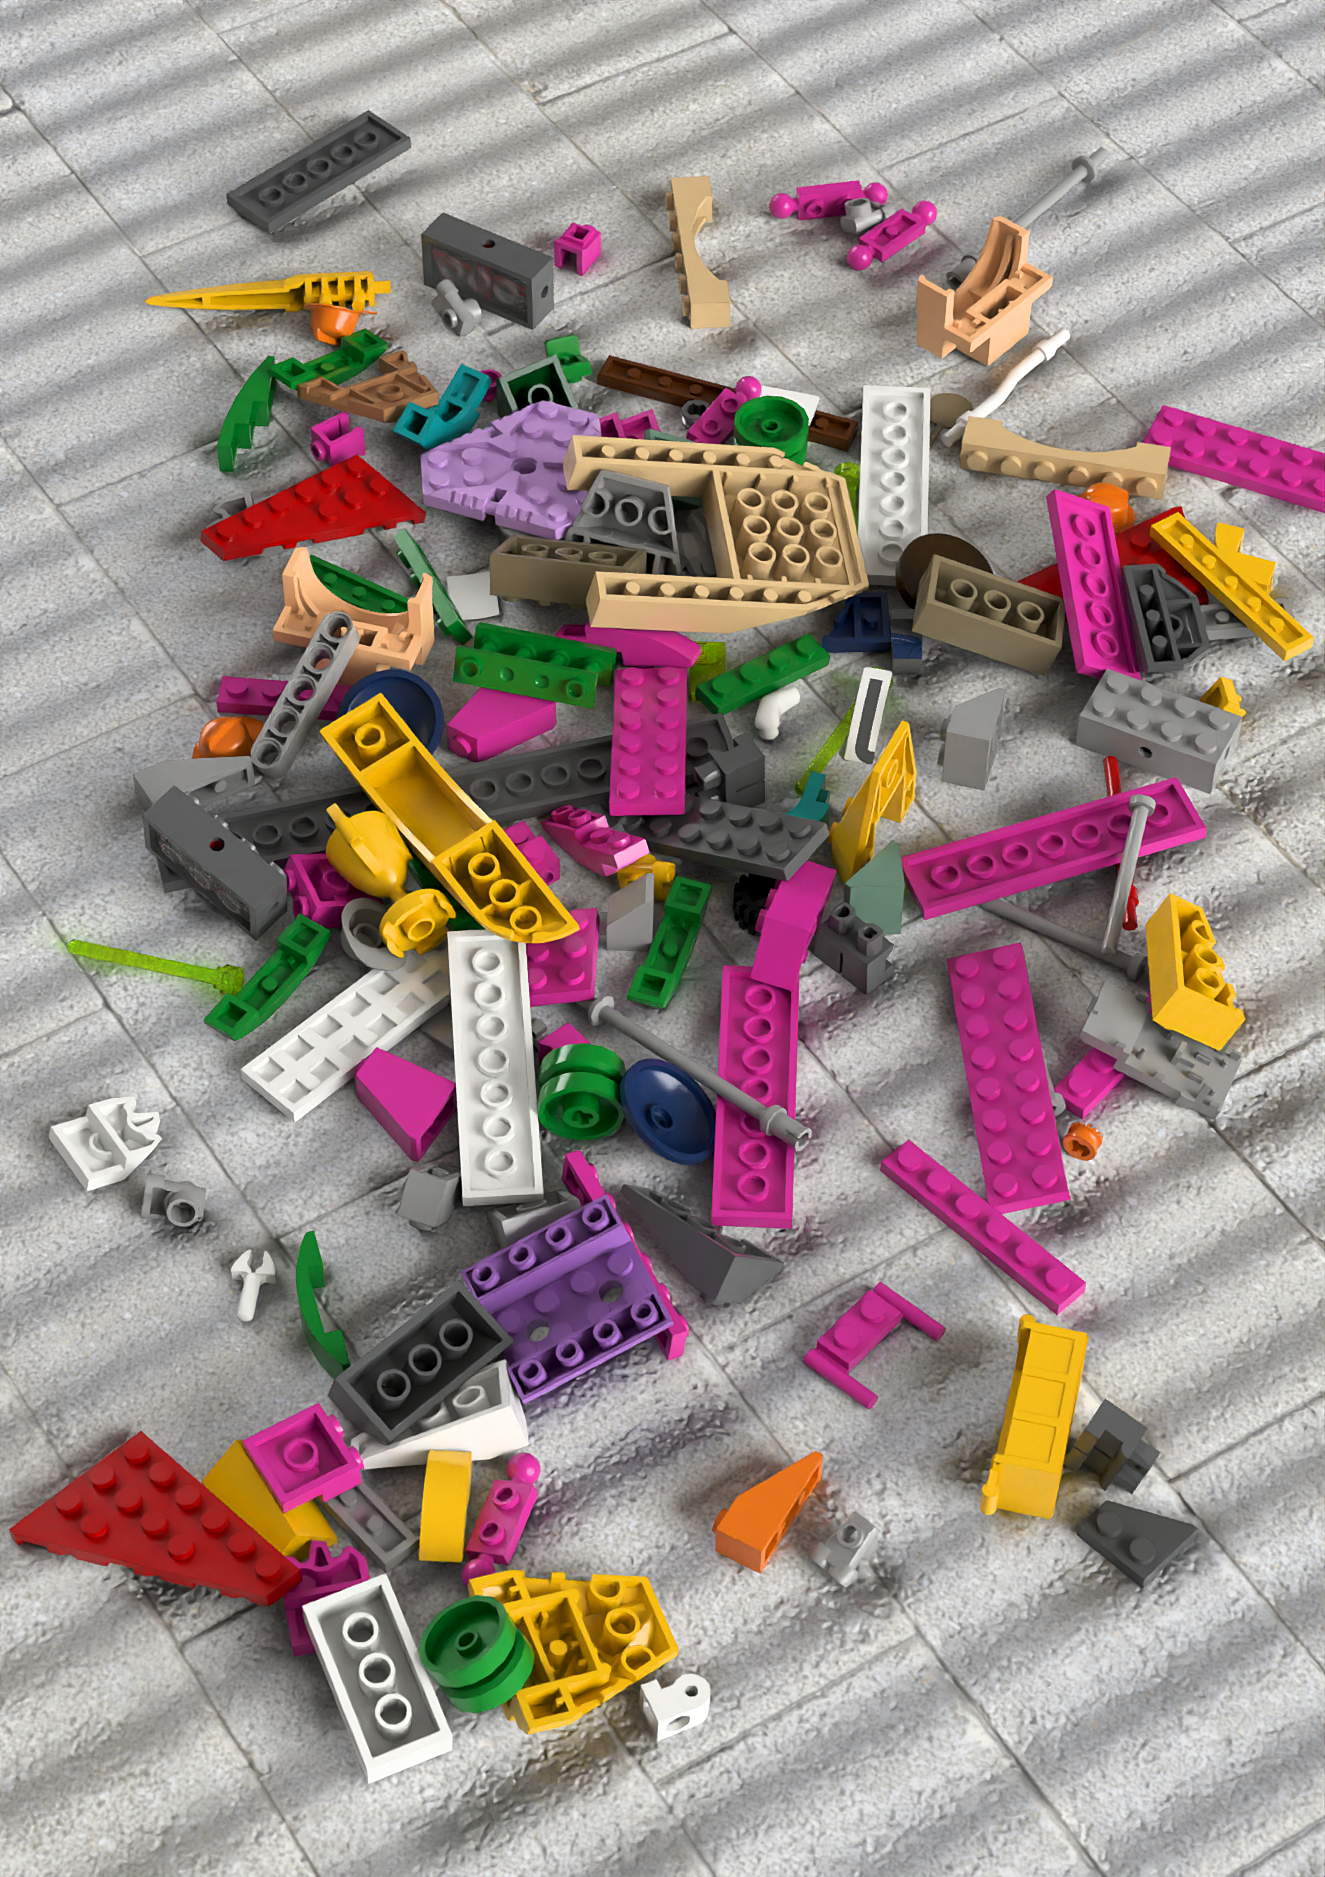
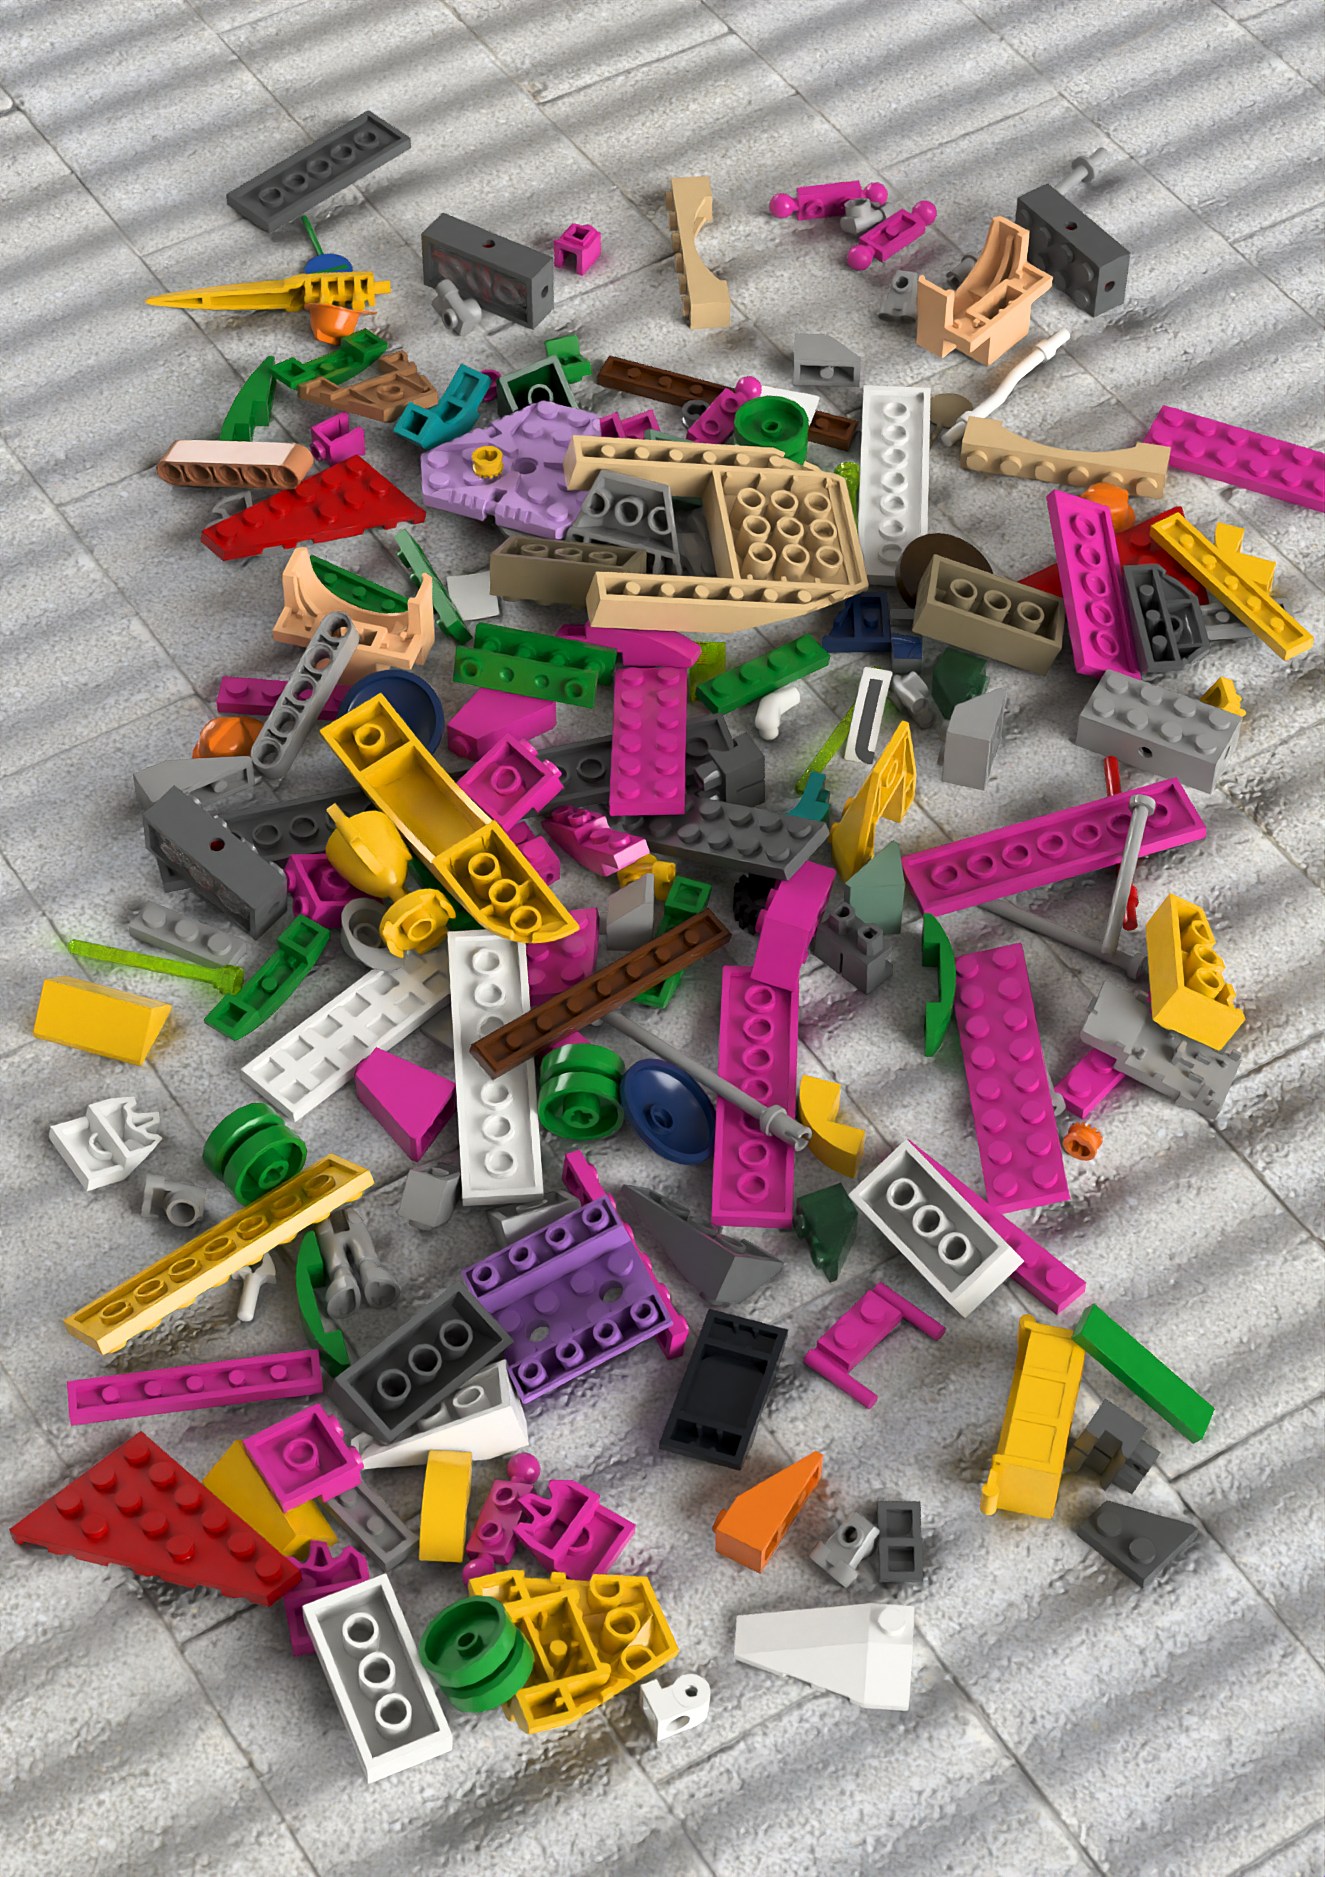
none -> yellow slope [33,975,172,1066]
none -> yellow plate [63,1153,375,1355]
none -> dark pink plate [67,1349,323,1426]
none -> light grey plate [128,901,247,976]
none -> nougat beam [156,440,314,490]
none -> green wheel [202,1103,308,1206]
none -> blue piece [301,215,353,274]
none -> light grey piece [314,1207,401,1319]
none -> dark pink plate [456,733,564,833]
none -> reddish brown tile [469,908,732,1080]
none -> yellow bush [472,446,504,479]
none -> dark pink plate [512,1480,636,1581]
none -> black slope [659,1309,788,1471]
none -> white wedge [734,1603,914,1711]
none -> clear green slope [792,1182,858,1283]
none -> light grey slope [793,333,861,387]
none -> yellow brick [798,1074,865,1179]
none -> white brick [848,1139,1024,1318]
none -> dark grey slope [877,1501,923,1583]
none -> light grey plate [878,270,919,324]
none -> light grey plate [887,671,937,729]
none -> green slope [921,913,956,1057]
none -> clear green slope [931,647,990,720]
none -> dark grey brick [1015,183,1130,318]
none -> green tile [1071,1303,1215,1444]

